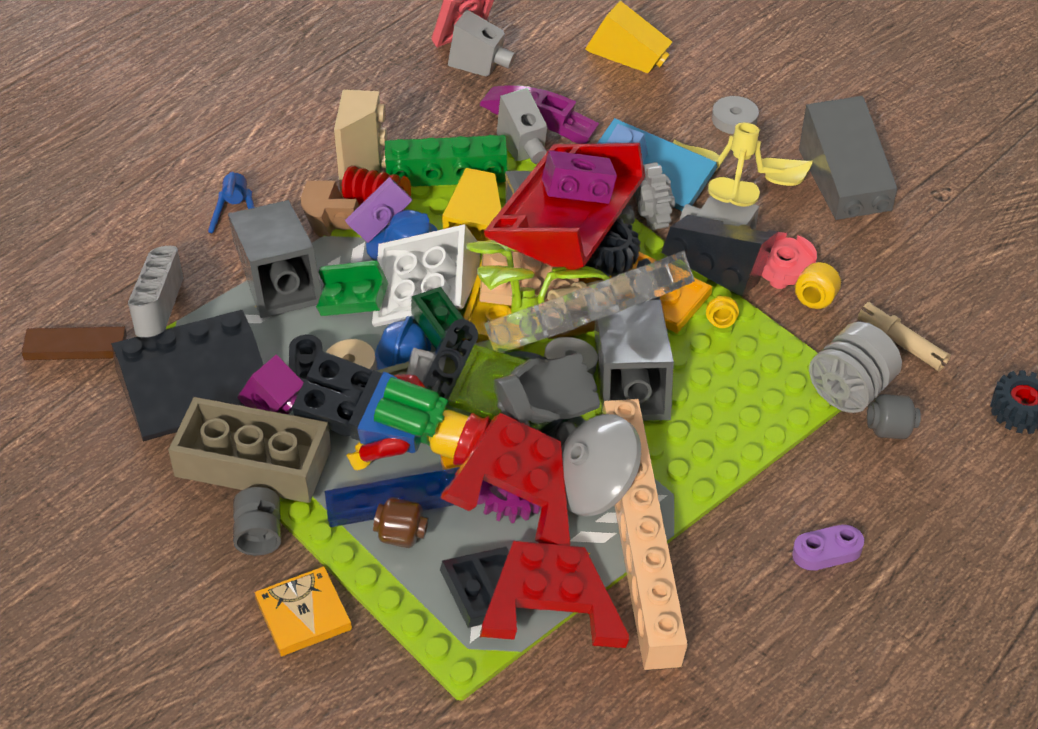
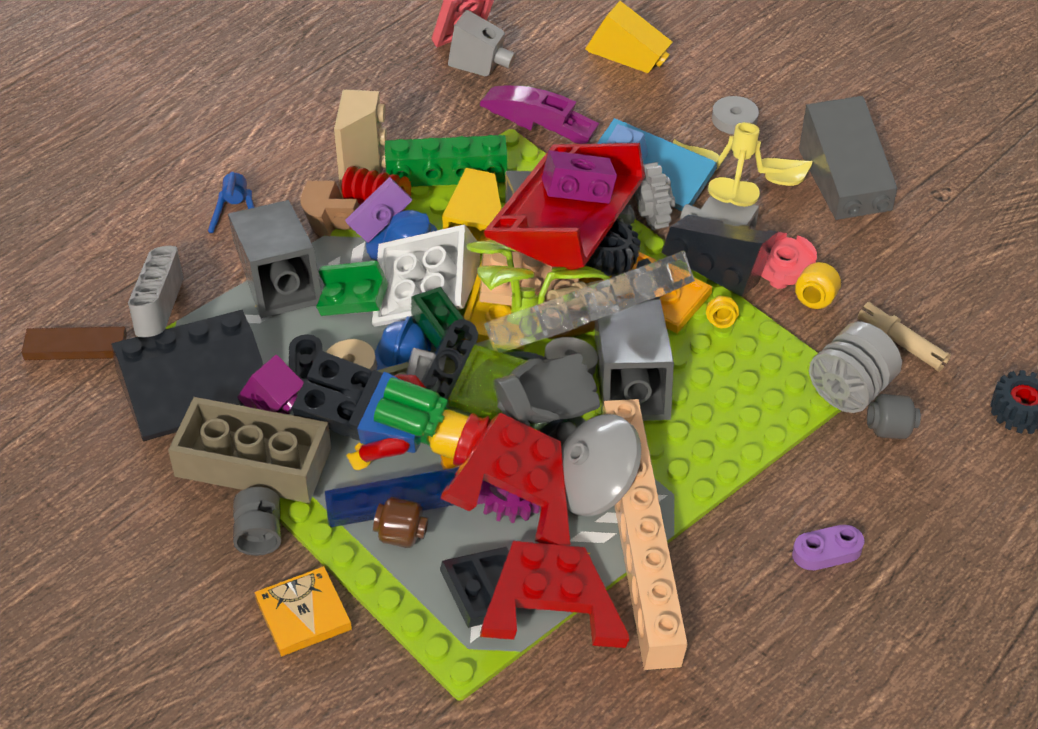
light grey torso [497,88,547,164] -> none

